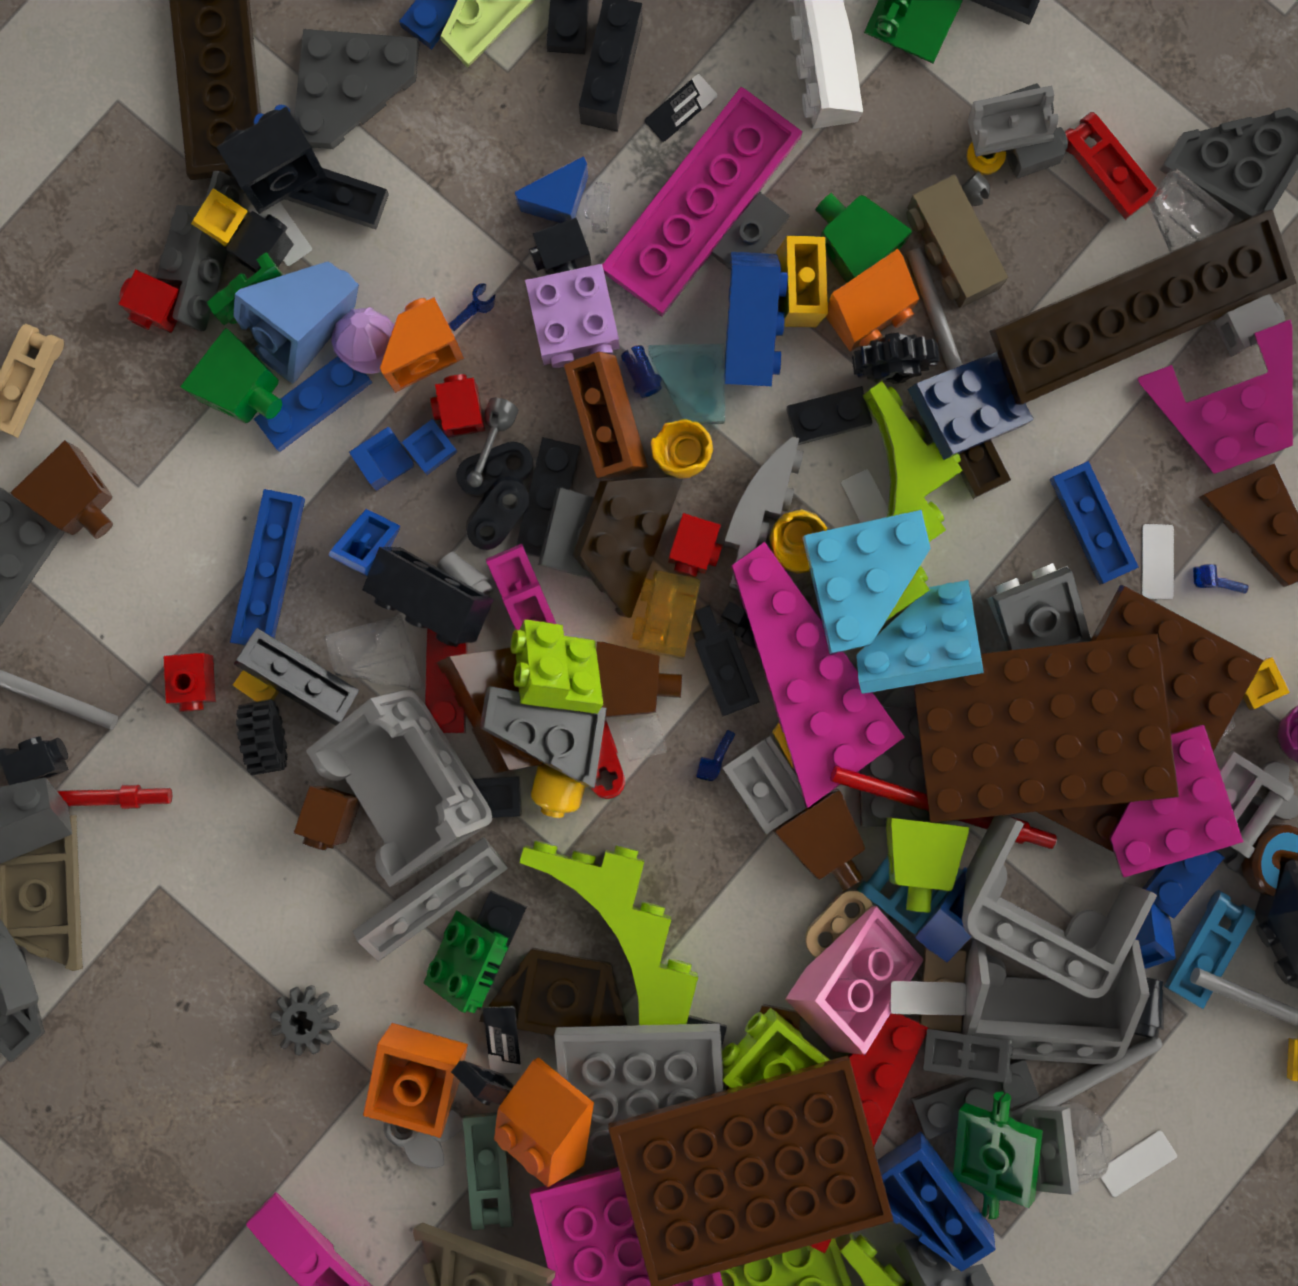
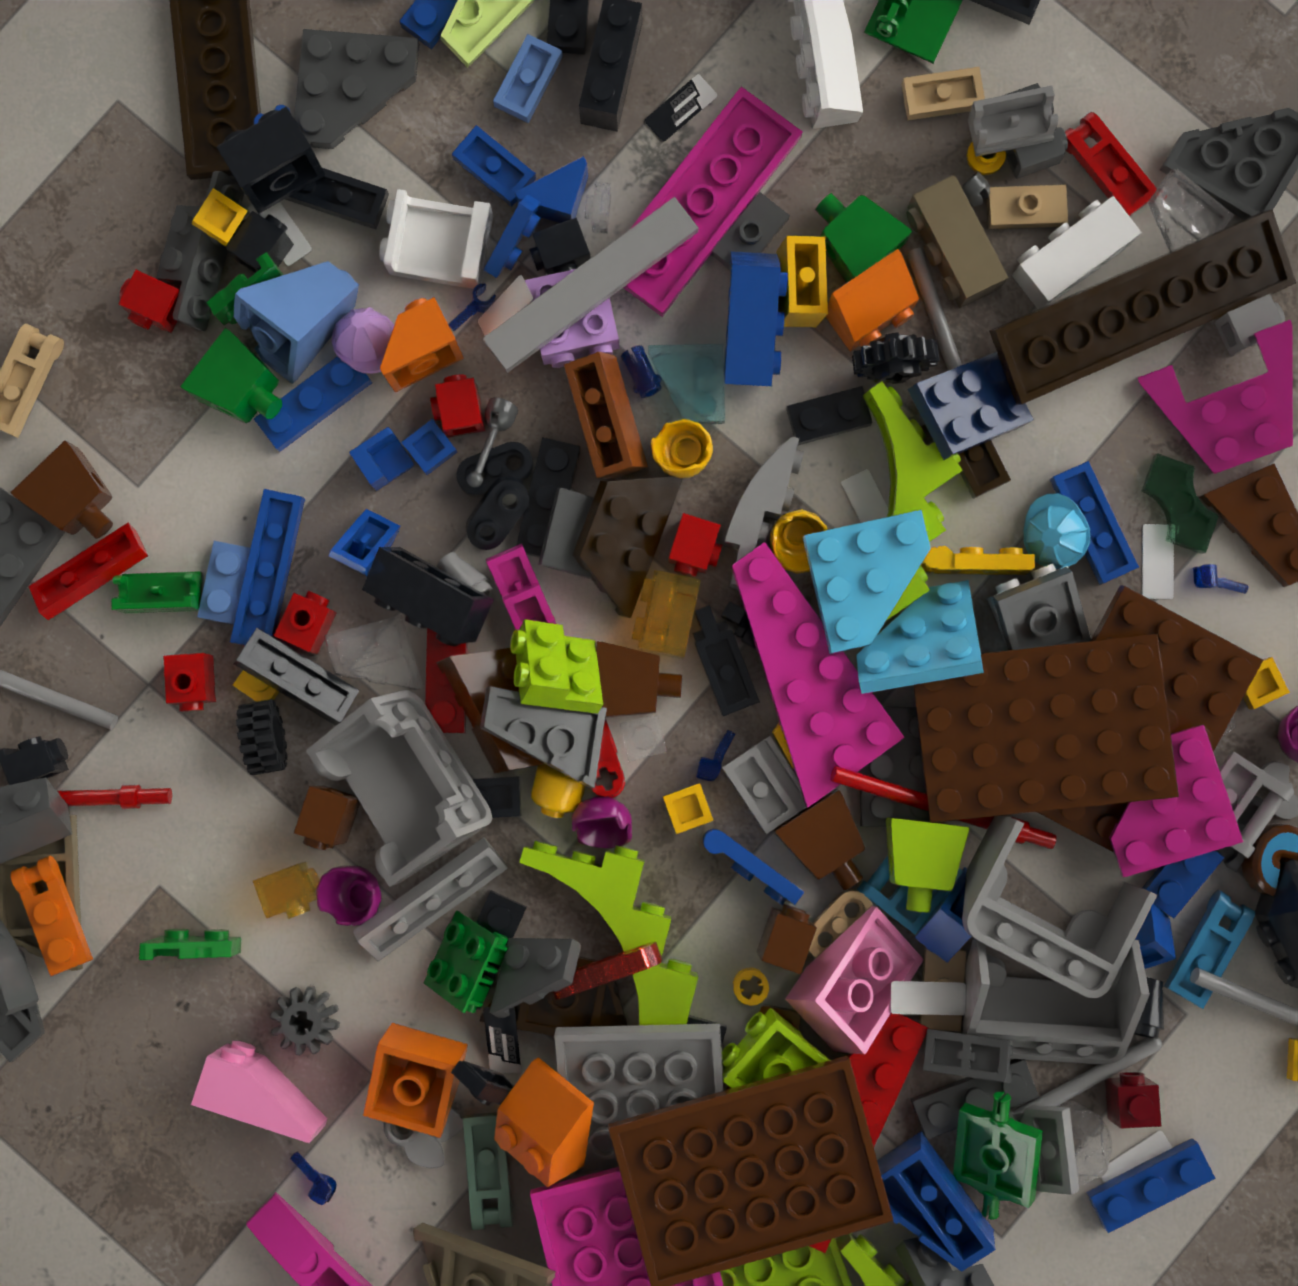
none -> orange plate [10,855,93,977]
none -> red plate [28,522,148,620]
none -> green hinge [111,571,203,614]
none -> green wing [139,929,241,960]
none -> bright pink slope [191,1041,328,1143]
none -> medium blue plate [197,541,251,625]
none -> clear yellow brick [253,862,320,919]
none -> red brick [274,591,337,655]
none -> clear blue hand [290,1151,337,1205]
none -> magenta hair [316,865,382,926]
none -> white panel [379,189,493,290]
none -> blue plate [452,125,536,207]
none -> white sticker [478,275,533,336]
none -> light grey tile [482,197,699,373]
none -> blue plate [483,194,541,278]
none -> dark grey wing [489,938,581,1018]
none -> medium blue plate [493,34,563,123]
none -> clear red beam [553,941,663,1000]
none -> magenta hair [572,796,632,849]
none -> yellow plate [663,783,714,834]
none -> blue plate [703,829,804,905]
none -> yellow bush [732,967,769,1006]
none -> reddish brown brick [756,904,817,975]
none -> tan plate [901,67,985,121]
none -> yellow hinge [921,546,1035,575]
none -> tan plate [987,185,1068,229]
none -> white brick [1012,196,1142,309]
none -> medium azure piece [1023,493,1090,569]
none -> blue plate [1086,1138,1216,1233]
none -> dark red brick [1105,1072,1162,1129]
none -> clear green tile [1141,453,1219,554]

